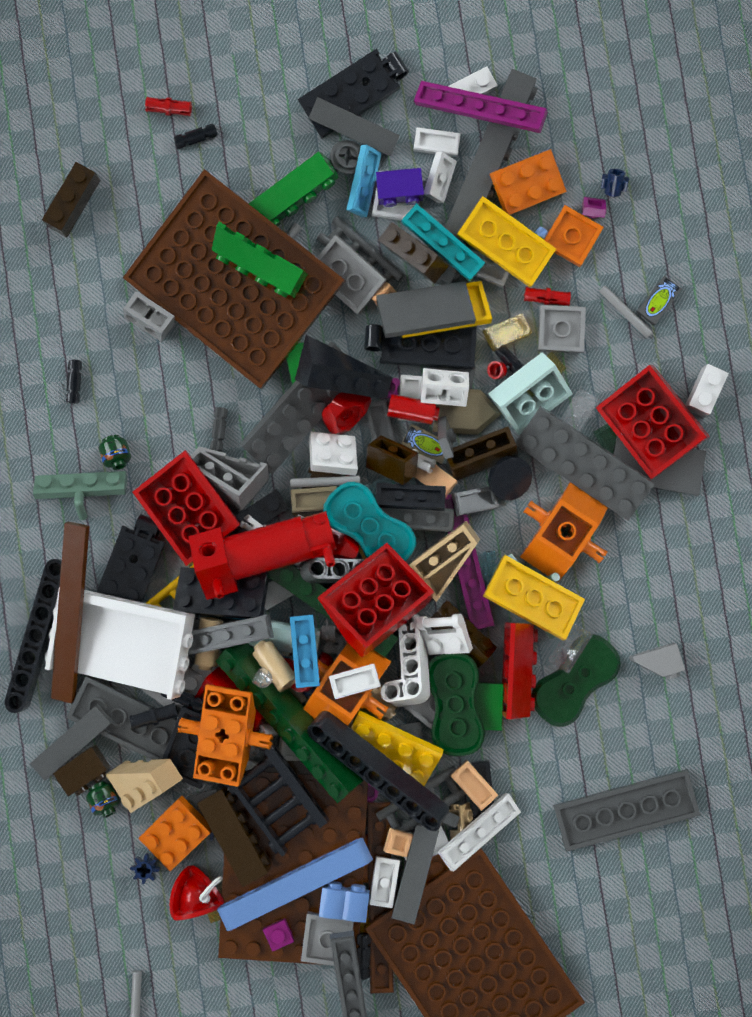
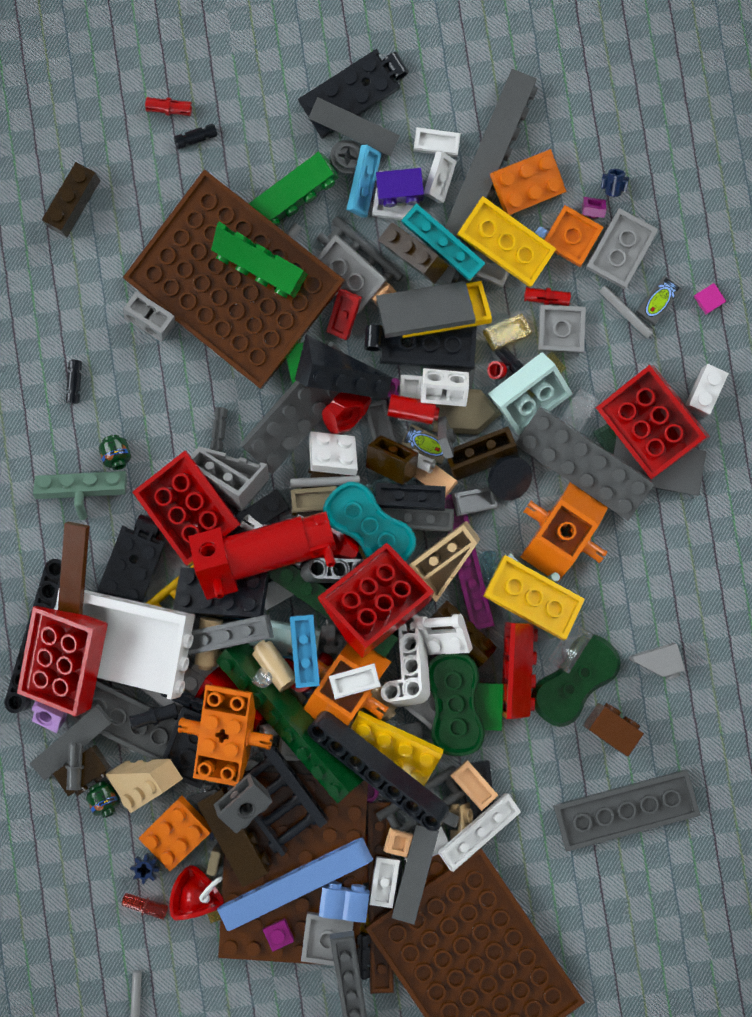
magenta plate [414,81,548,133] -> none
white plate [448,66,498,95] -> none
none -> red slope [17,606,108,717]
none -> lavender brick [32,701,68,733]
none -> dark grey axle [65,742,84,790]
none -> clear red axle [121,893,169,920]
none -> dark tan tile [206,843,224,876]
none -> dark grey brick [214,773,272,834]
none -> red plate [326,289,362,340]
none -> reddish brown brick [582,703,644,757]
none -> light grey plate [586,208,658,289]
none -> dark pink tile [693,283,726,315]

